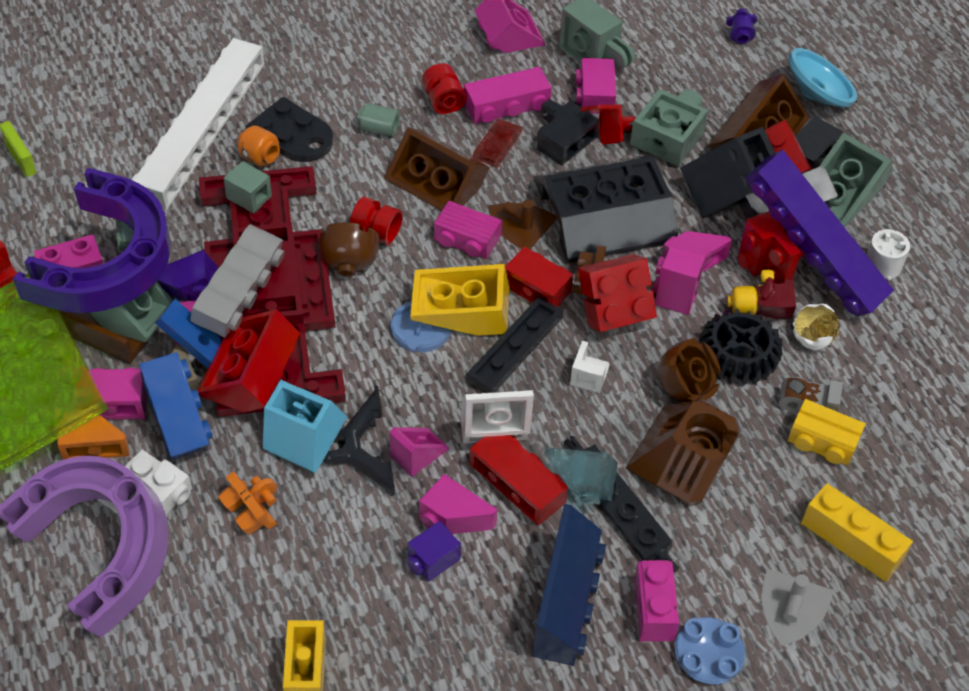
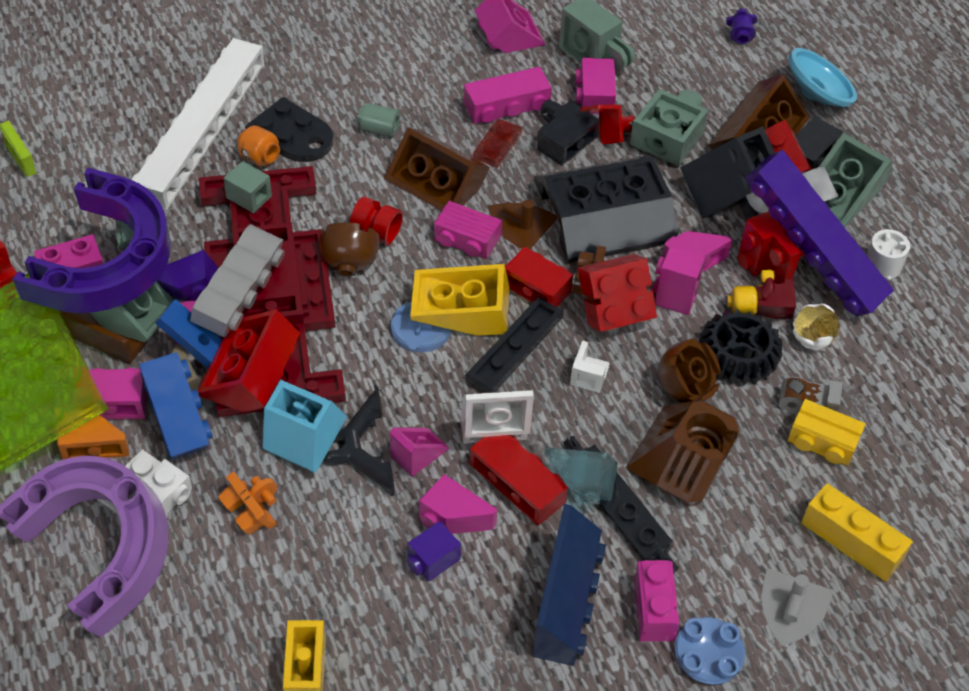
red wheel [421,63,467,115] -> none

